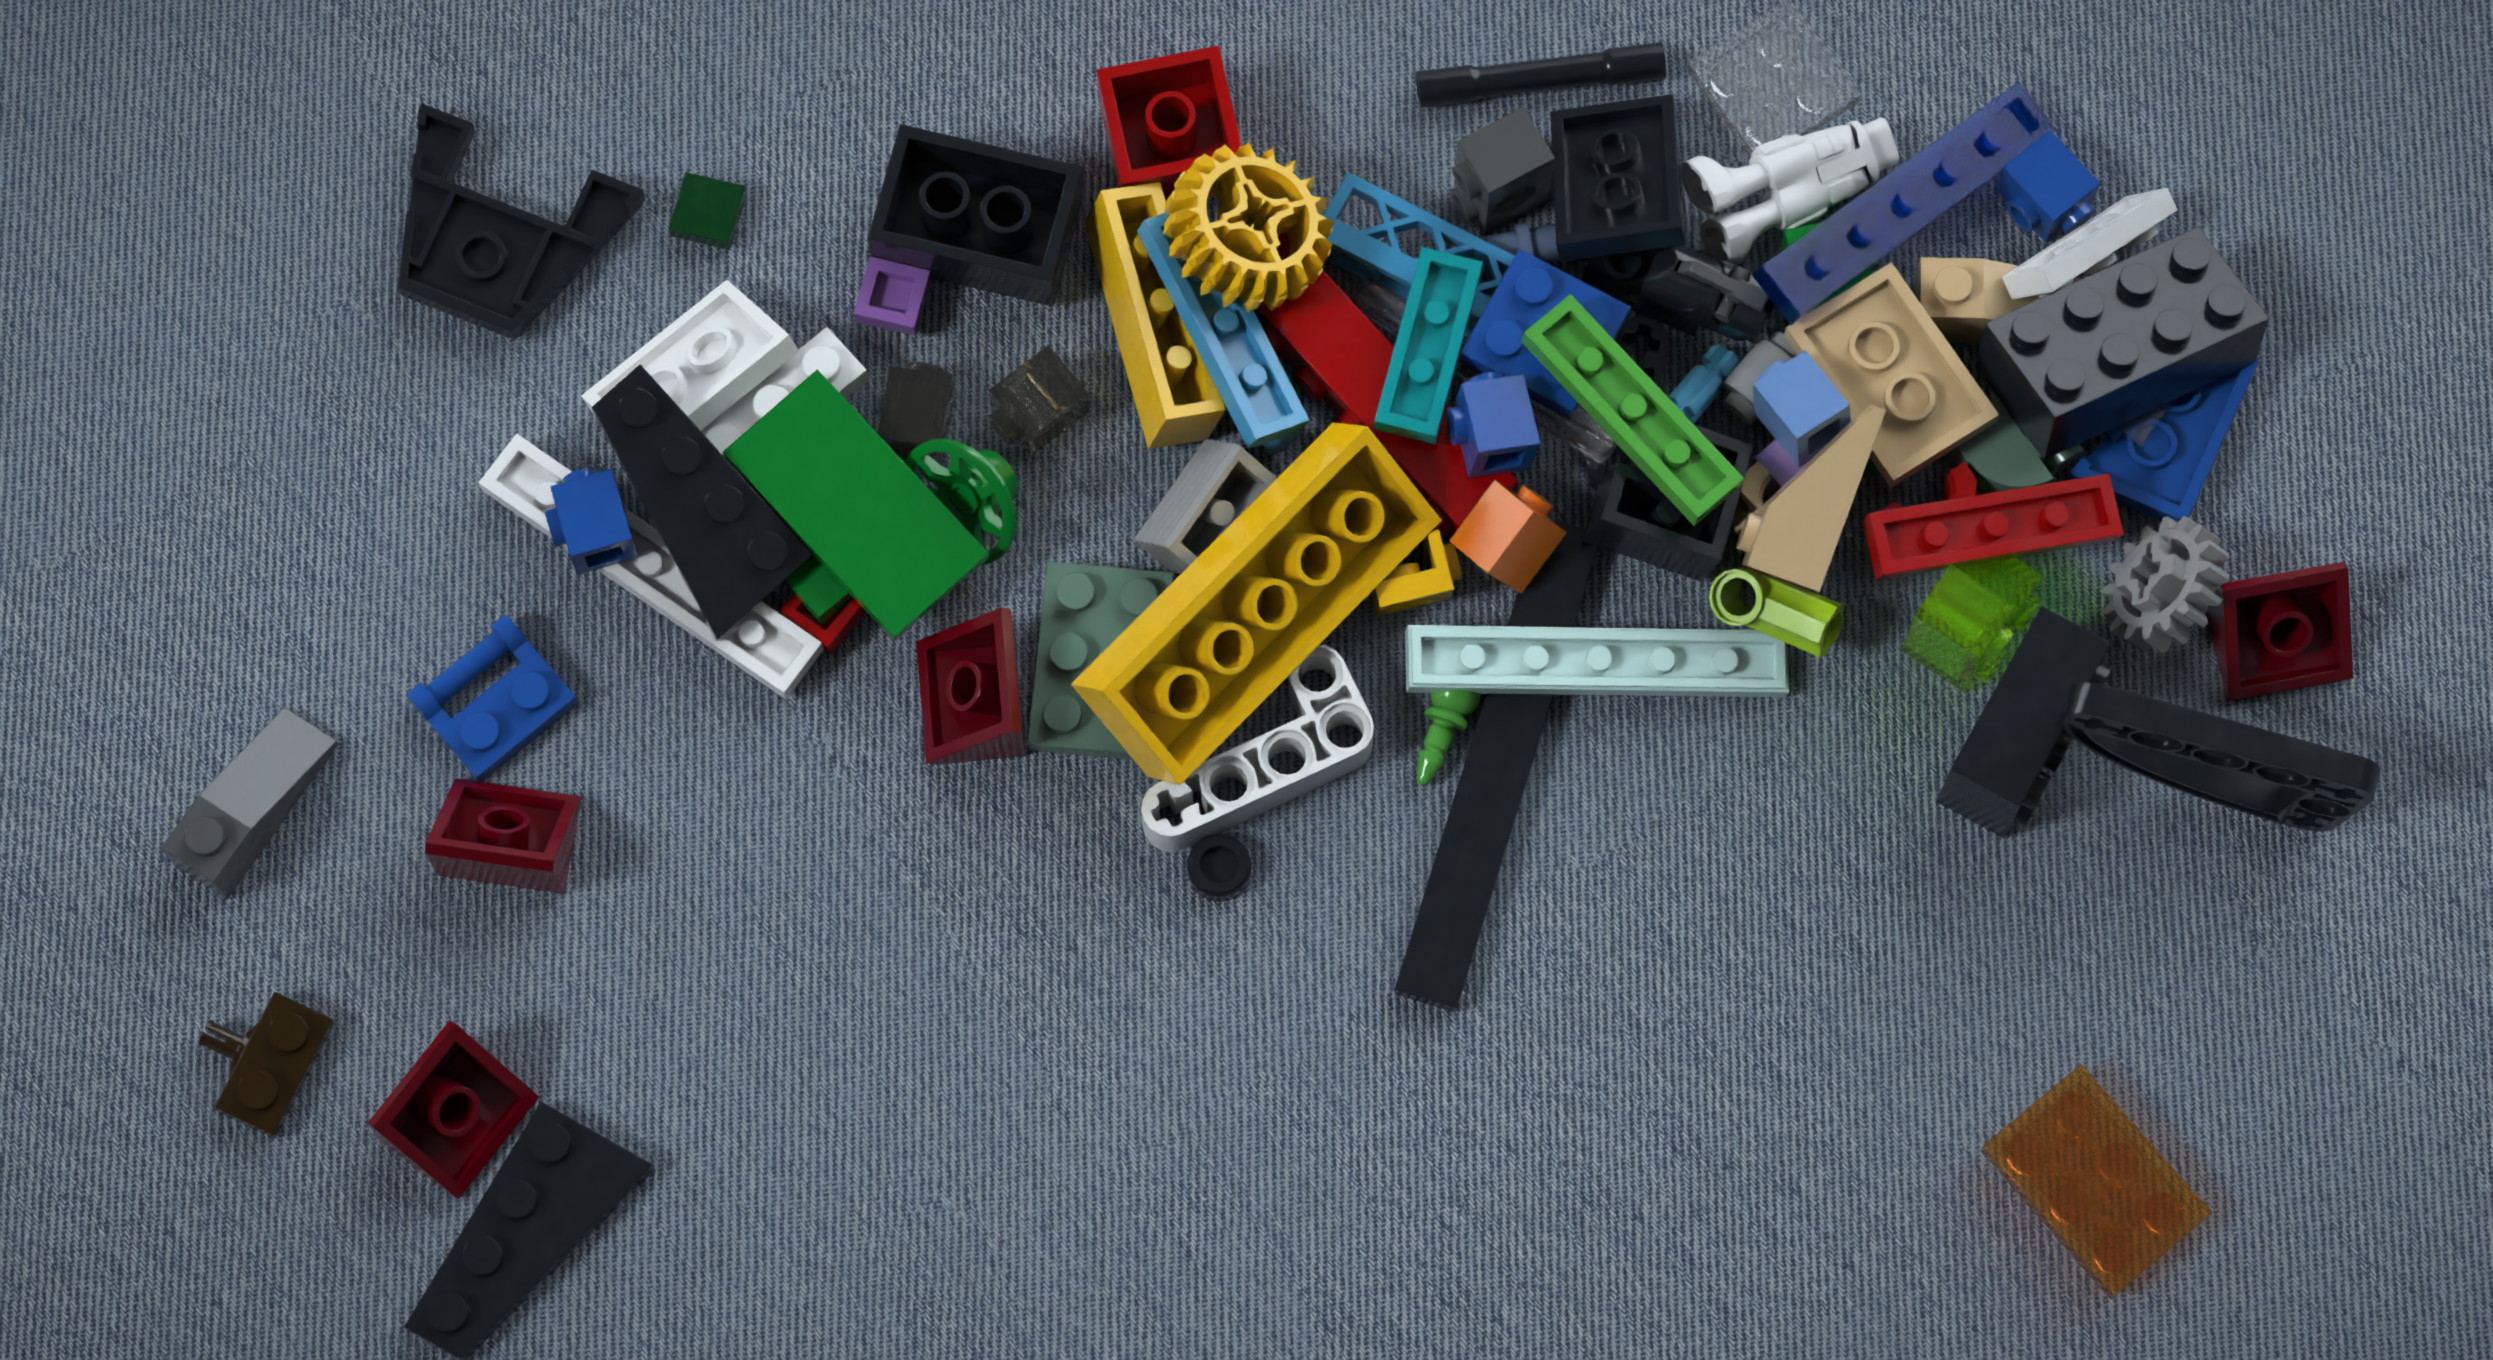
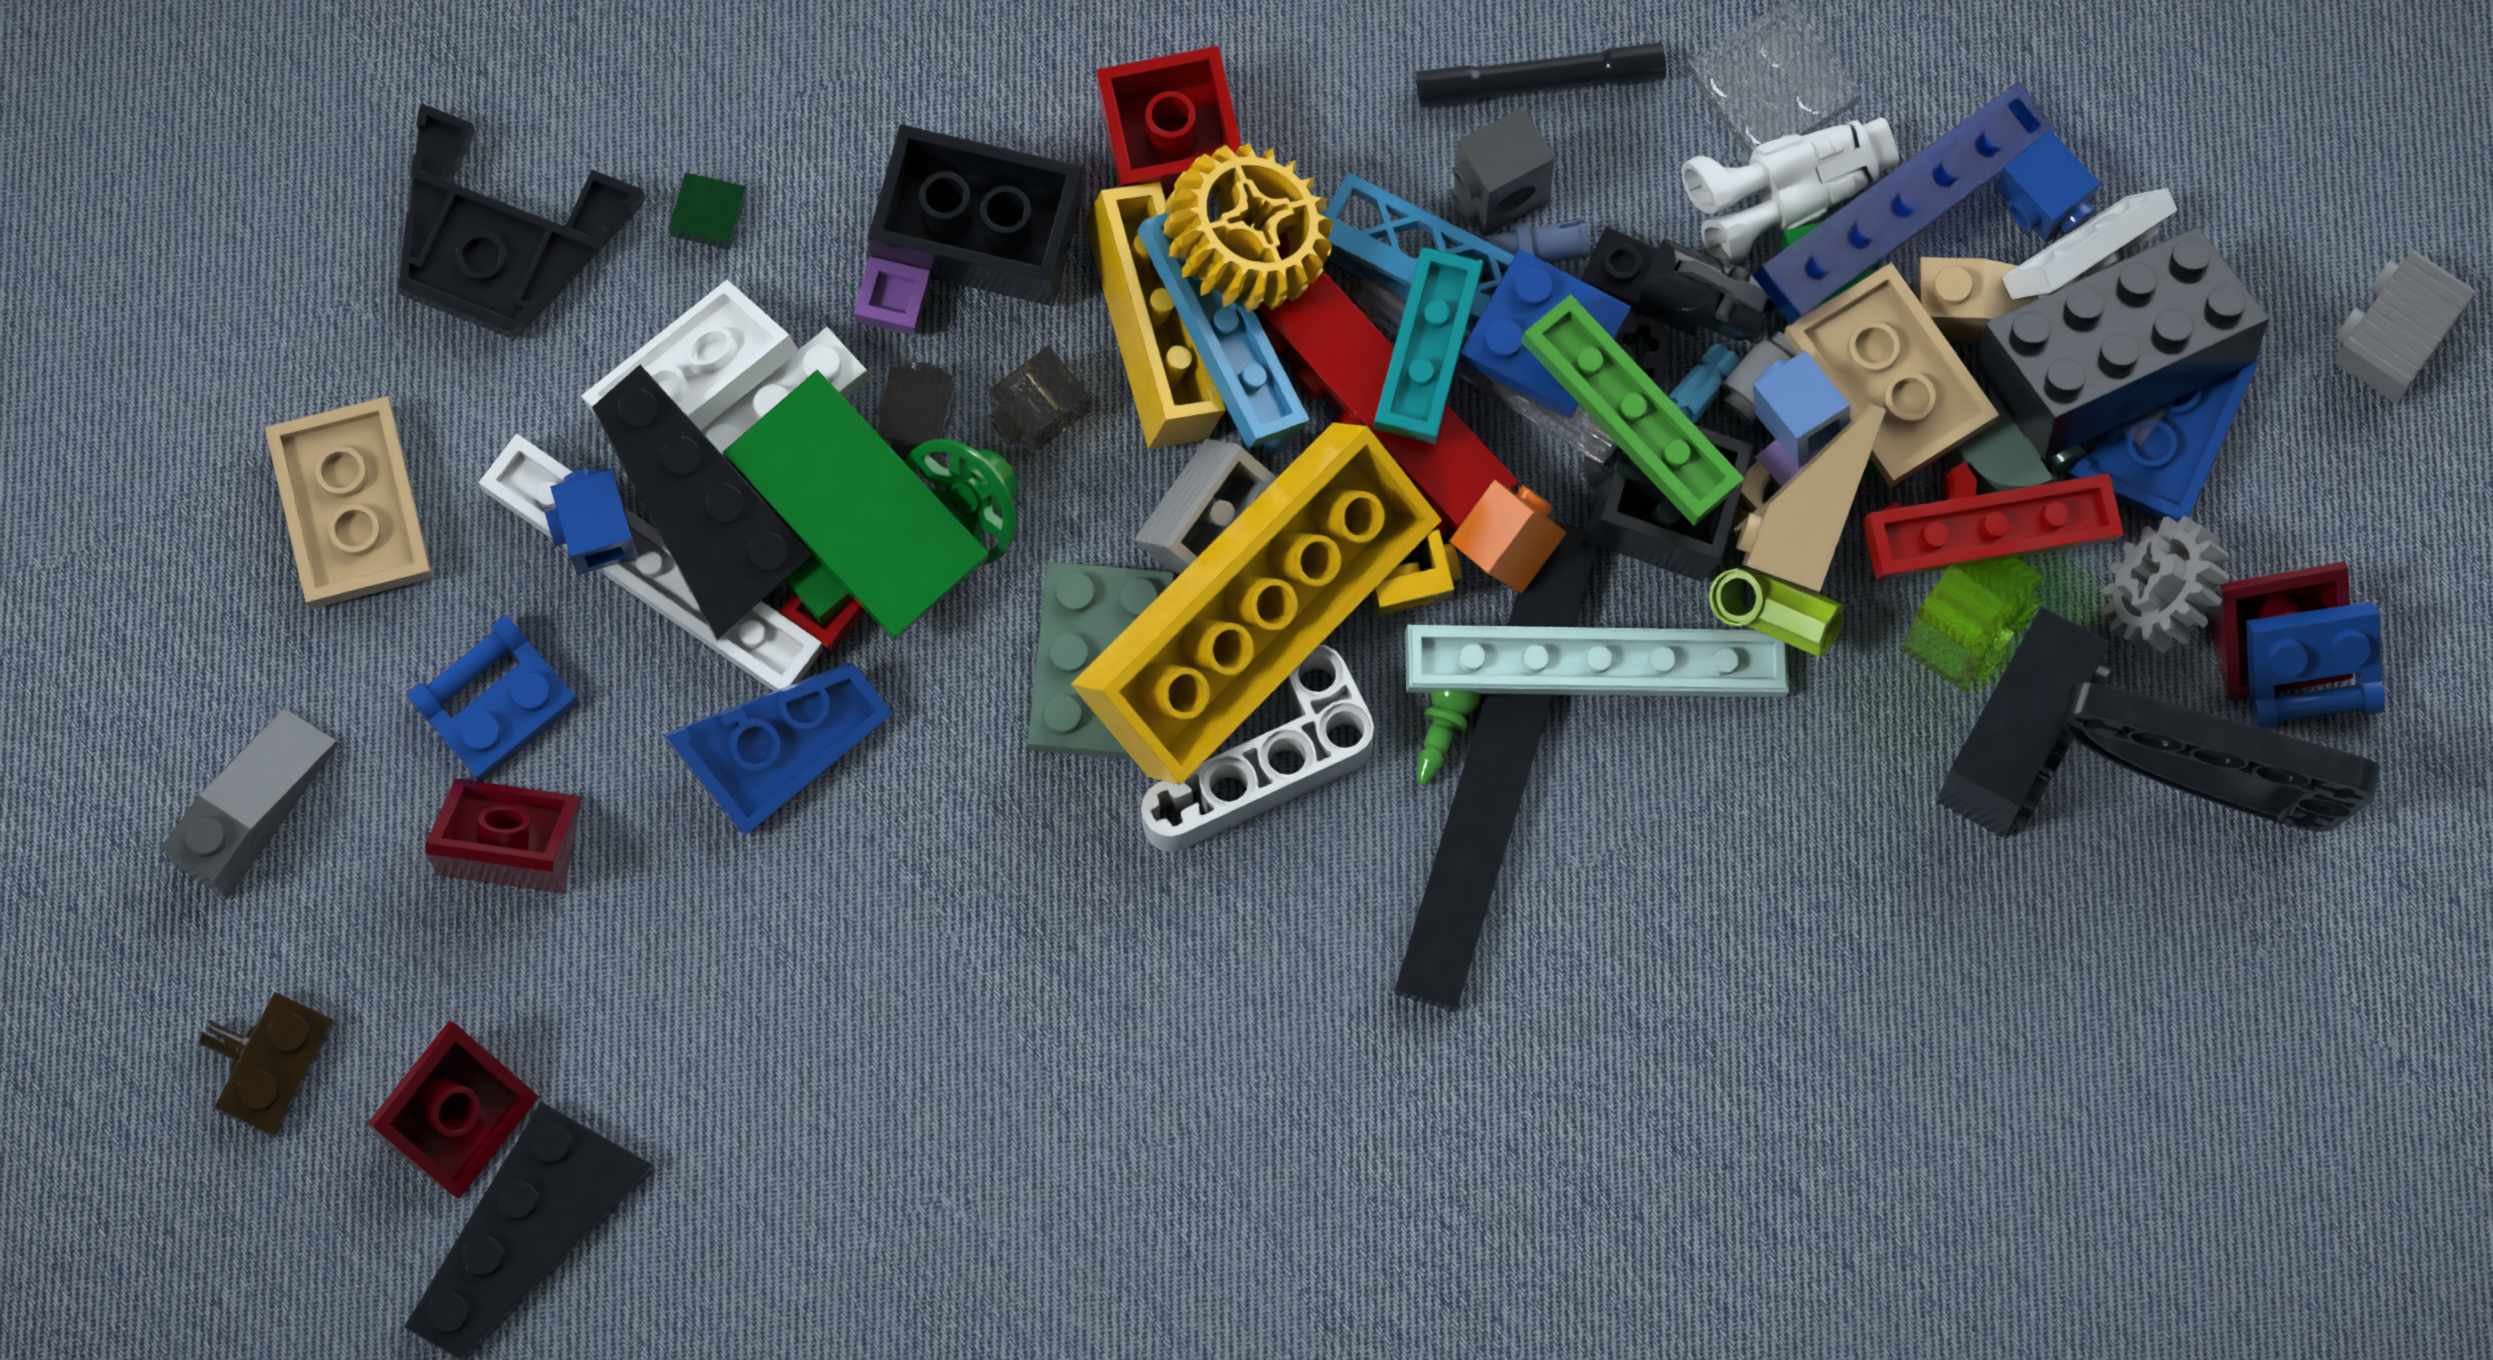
dark red slope [916,607,1025,765] -> none
black tile [1187,834,1252,902] -> none
blue brick [1446,372,1541,478] -> none
black plate [1550,94,1685,262] -> none
clear orange plate [1980,1064,2213,1300] -> none
none -> tan plate [265,396,433,610]
none -> blue wing [662,662,893,836]
none -> blue plate [2246,601,2385,730]
none -> light grey brick [2334,249,2476,404]

